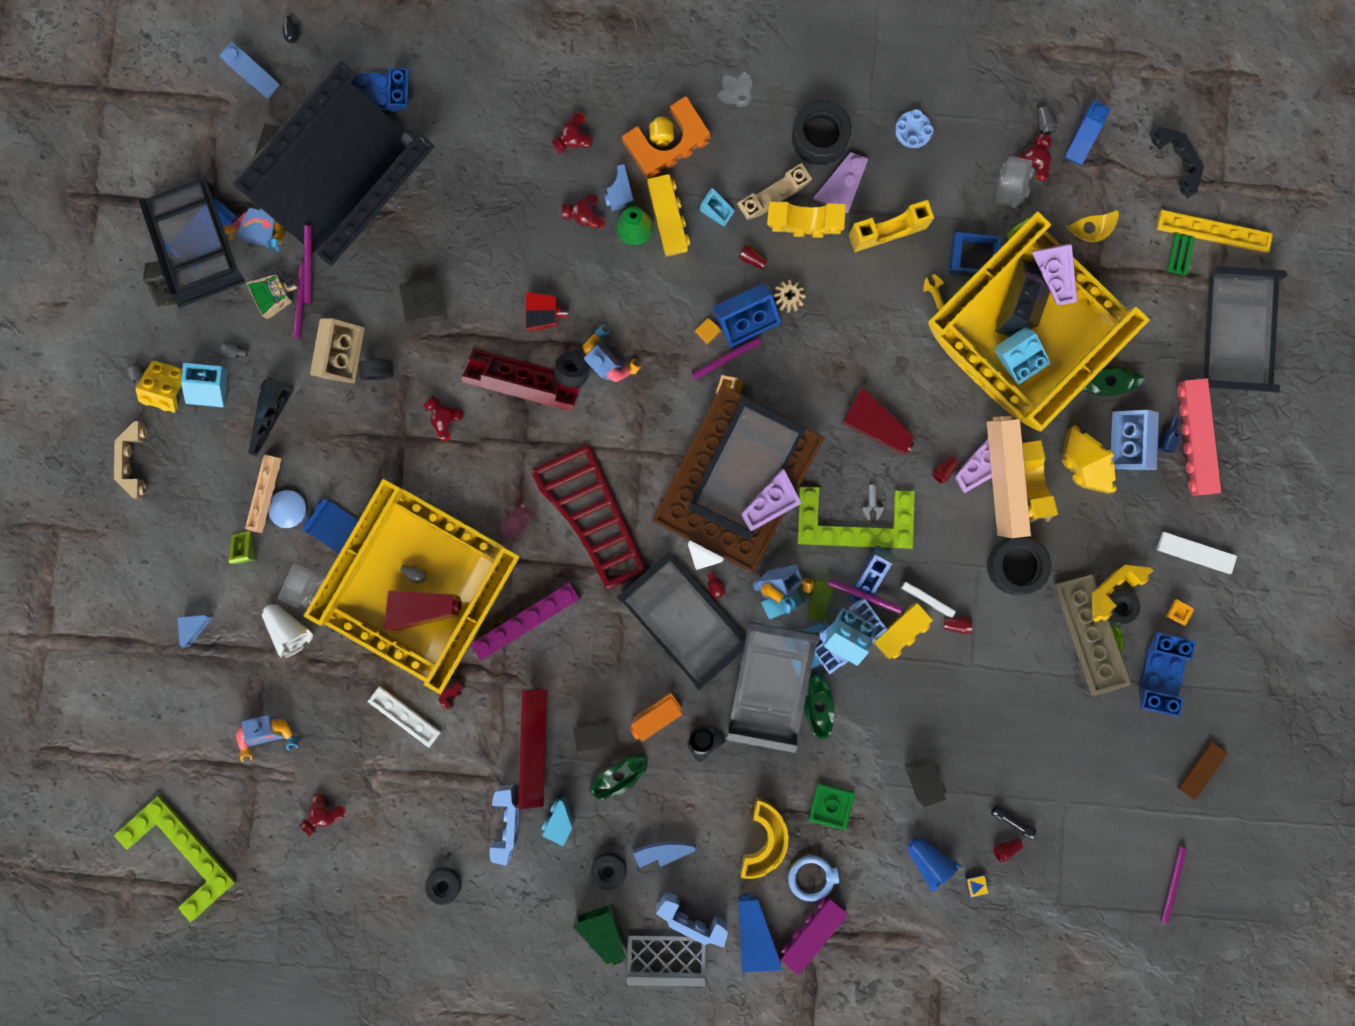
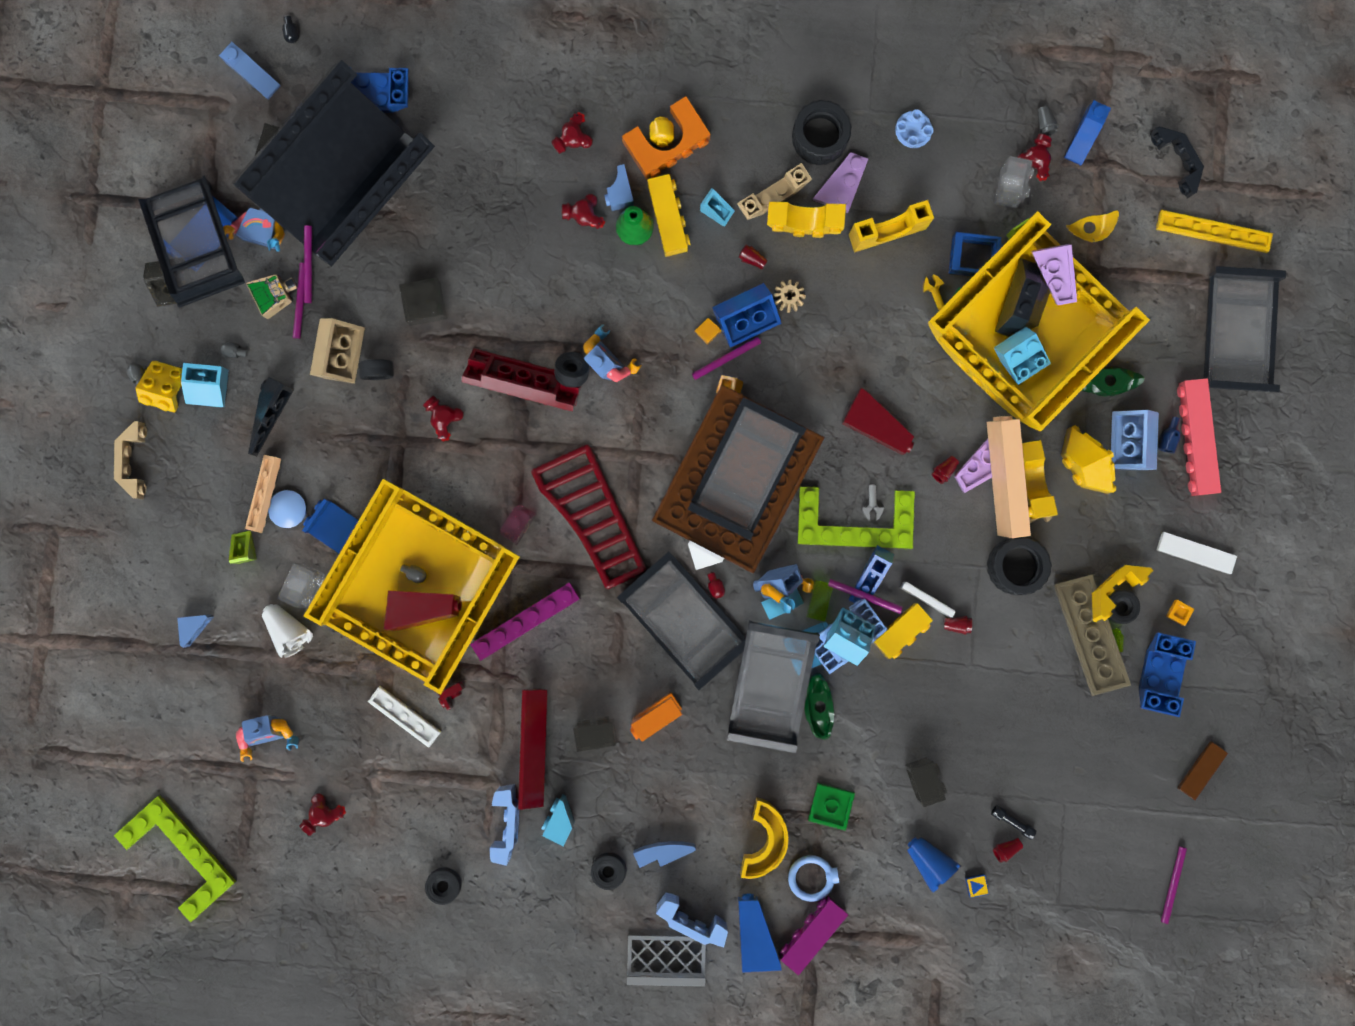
torso [525,292,569,332] -> none
dark green slope [573,904,627,965] -> none
dark green piece [589,754,648,800] -> none
black hair [687,725,725,762] -> none
clear plate [718,71,752,107] -> none
lavender wing [741,469,801,531] -> none
green tile [1167,233,1195,275] -> none

